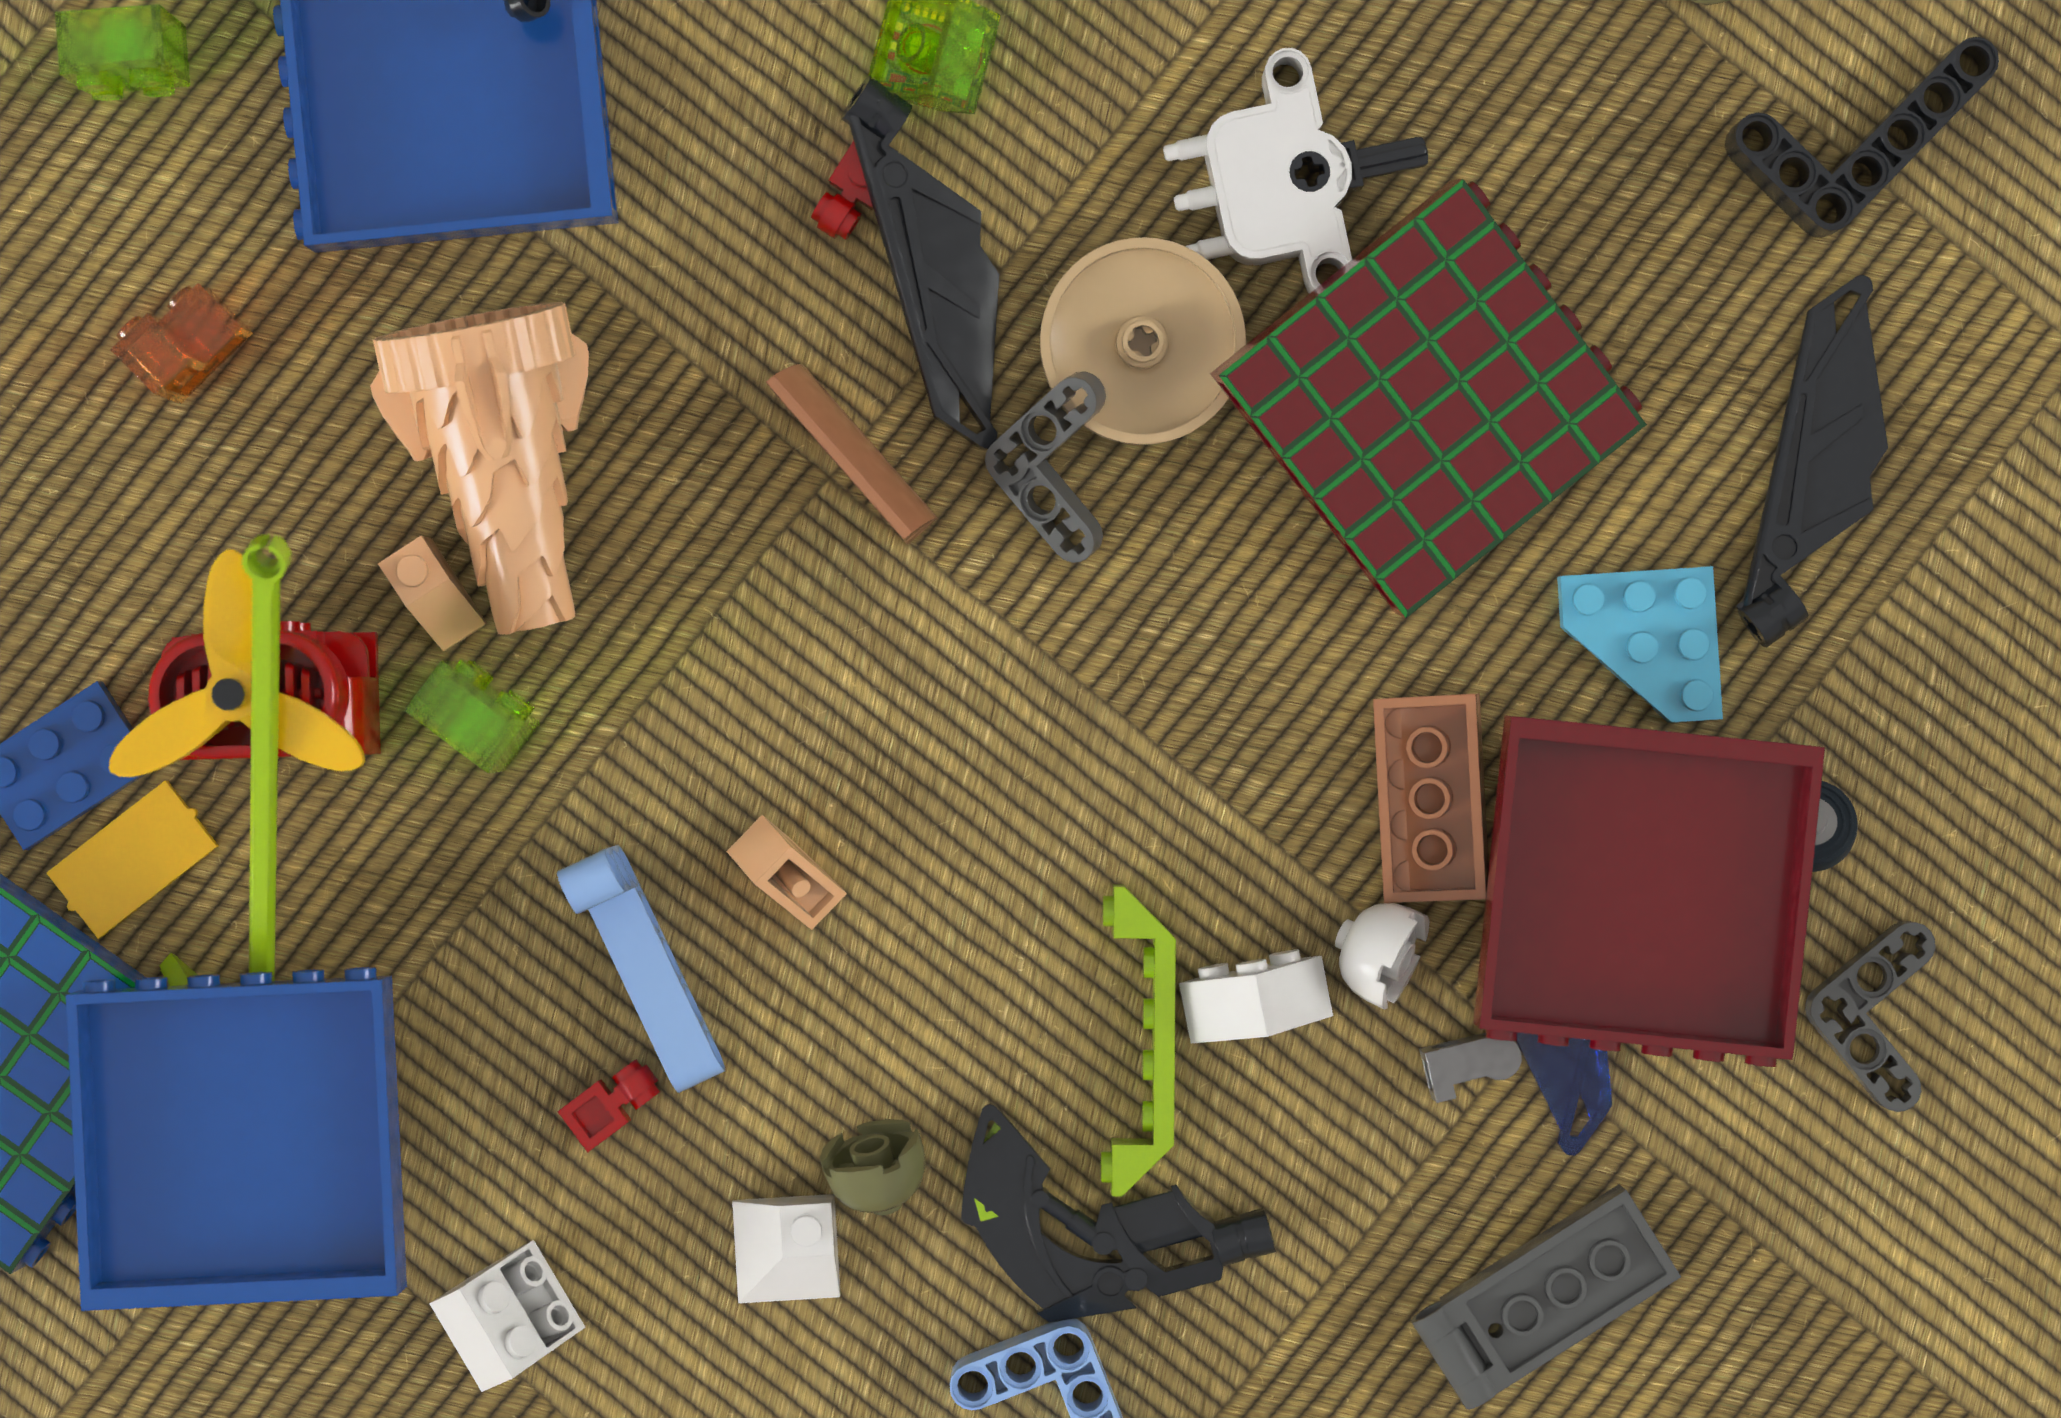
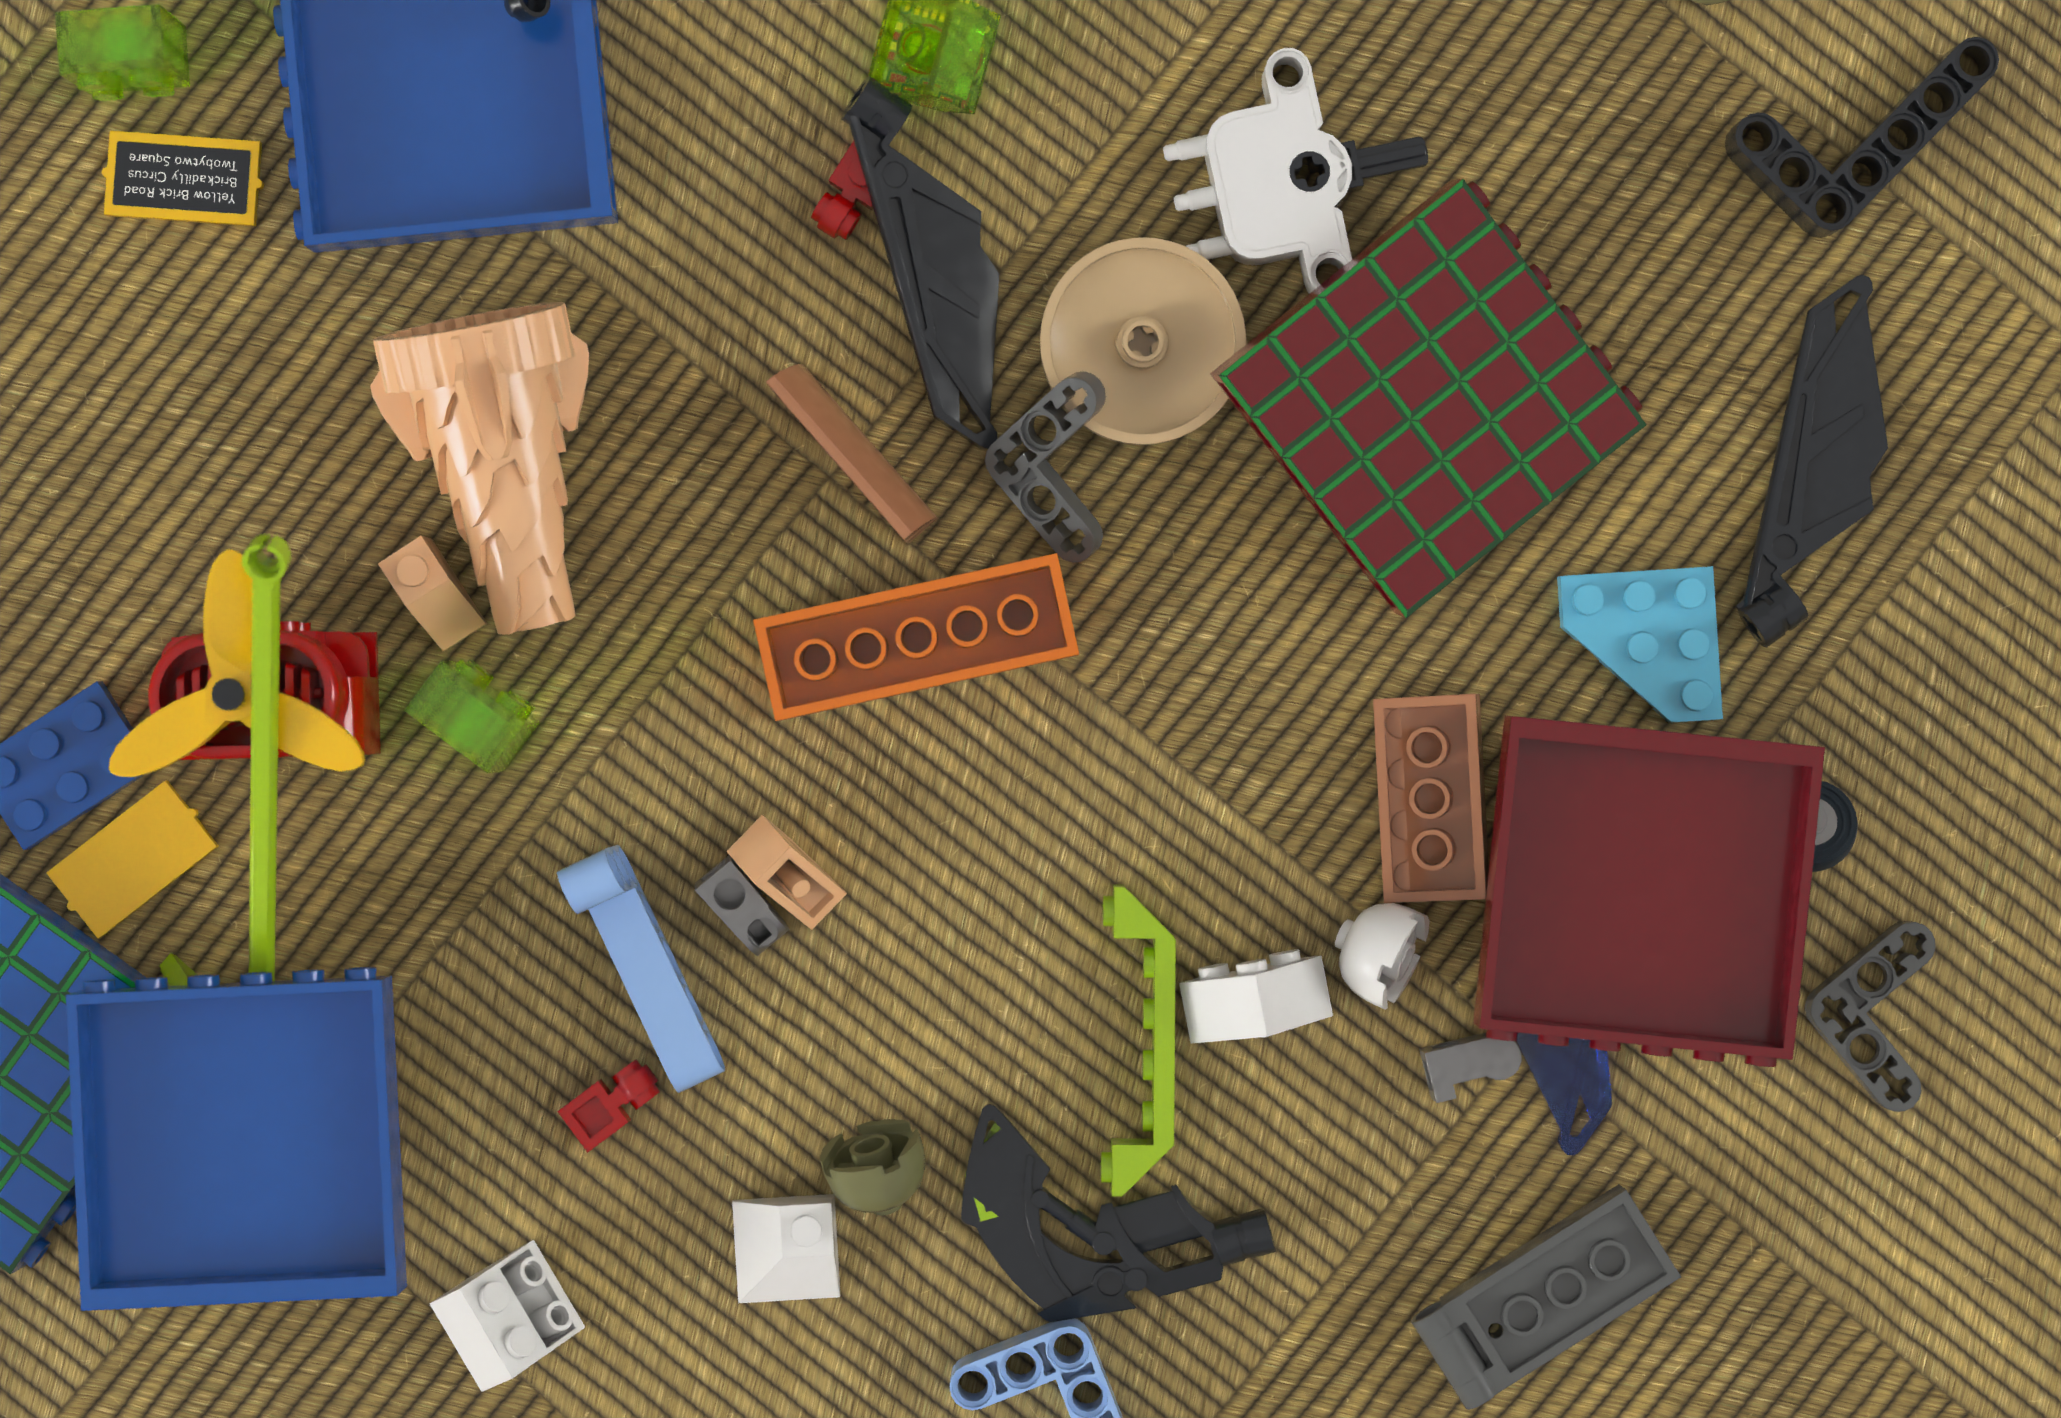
clear orange brick [110,283,253,404] -> none
none -> piece [102,131,264,227]
none -> flat silver leg [695,855,790,956]
none -> orange brick [753,553,1079,721]

